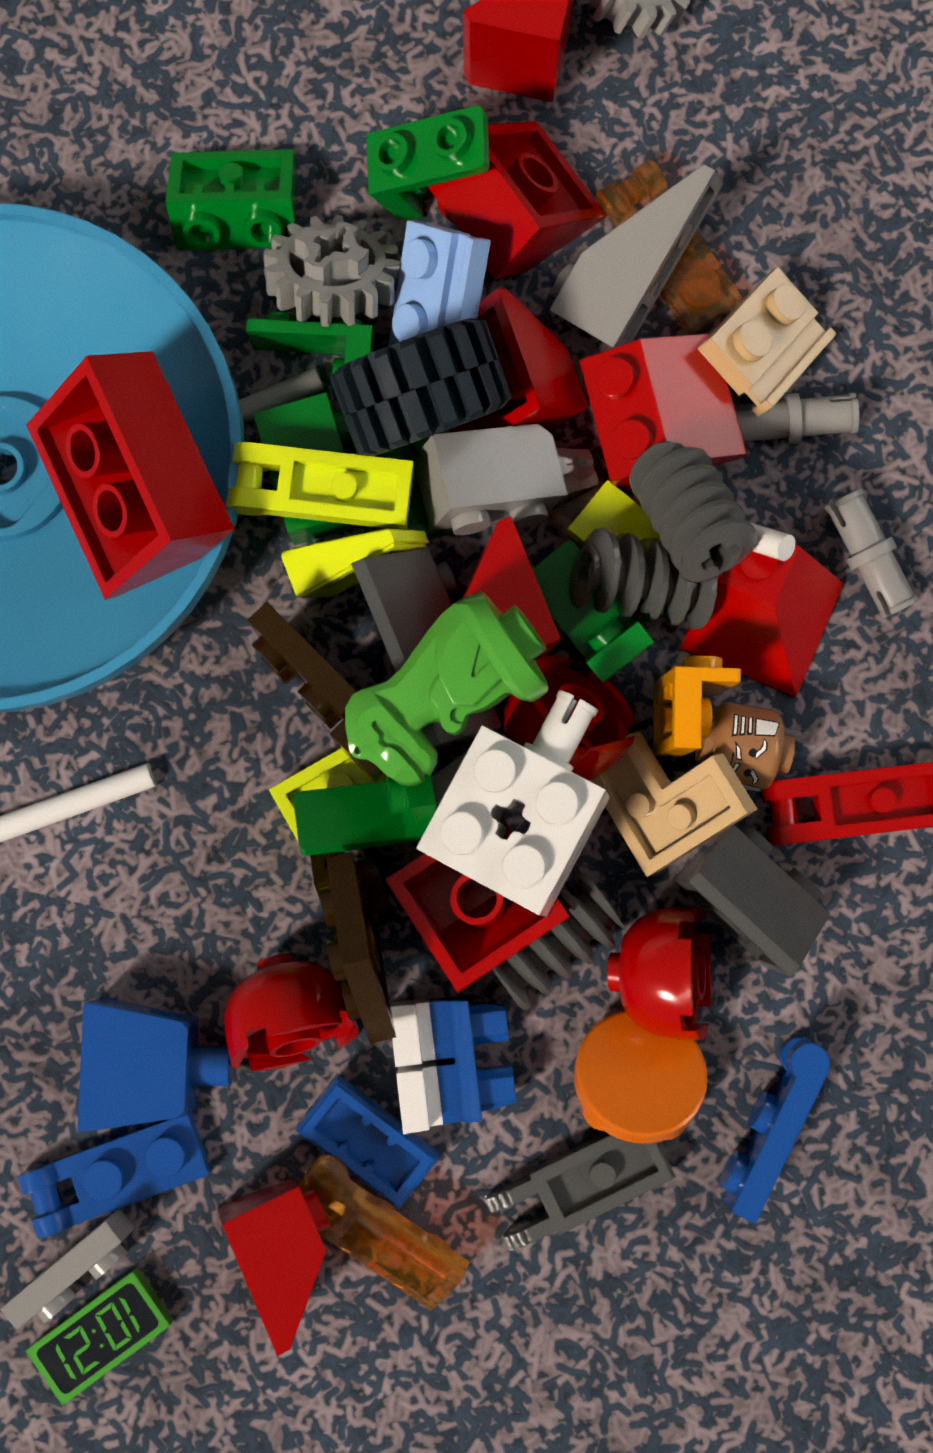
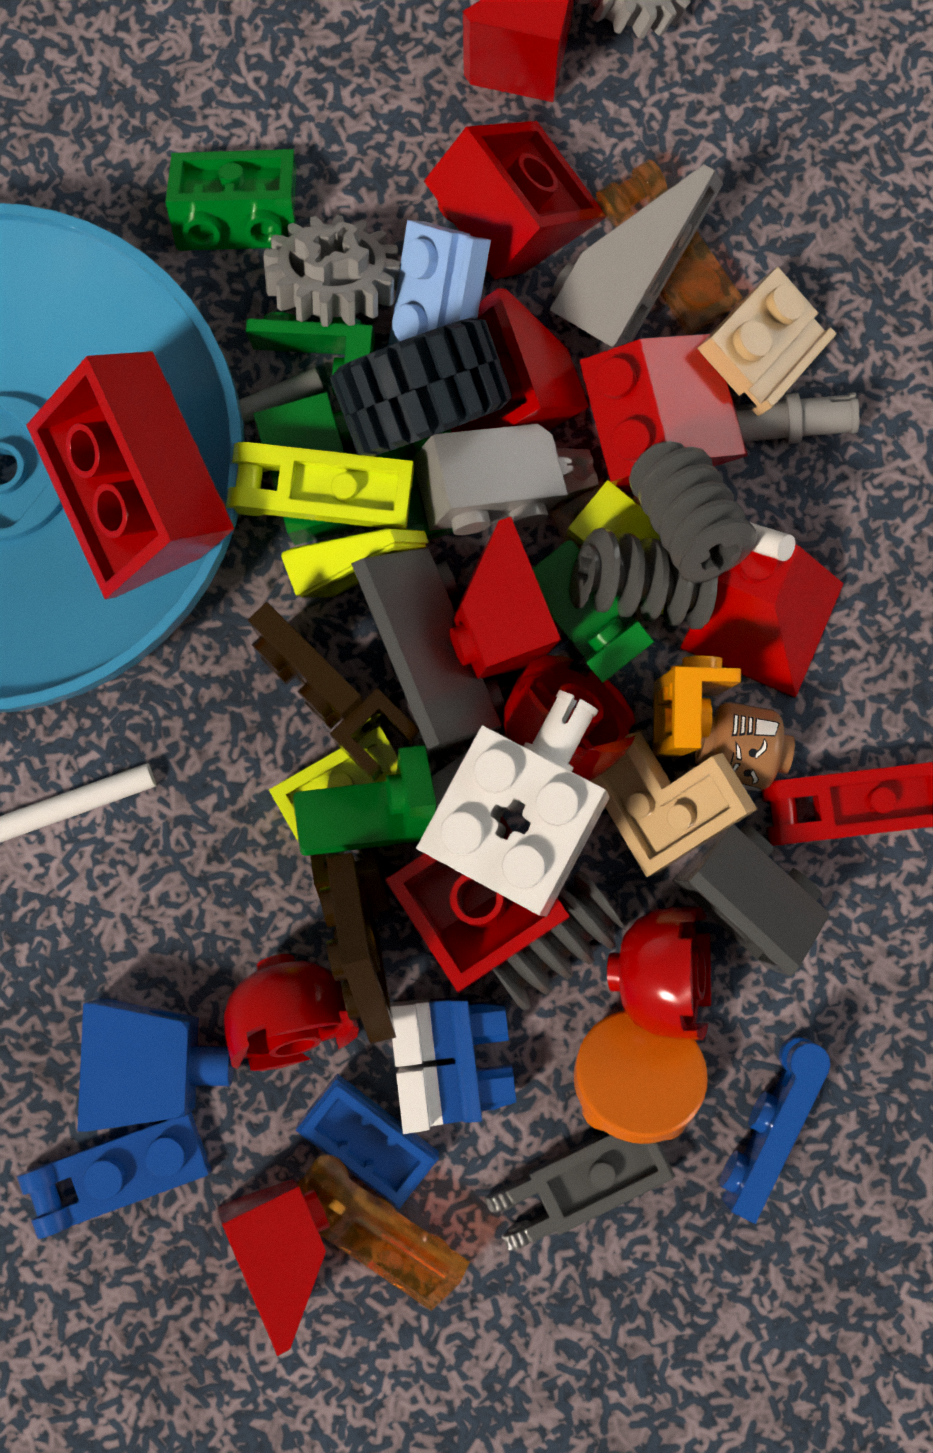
light grey plate [0,1208,135,1331] -> none
tile [25,1267,174,1406] -> none
bright green animal [345,591,548,786] -> none
green bracket [366,105,490,220] -> none
light grey pin [824,488,919,619] -> none

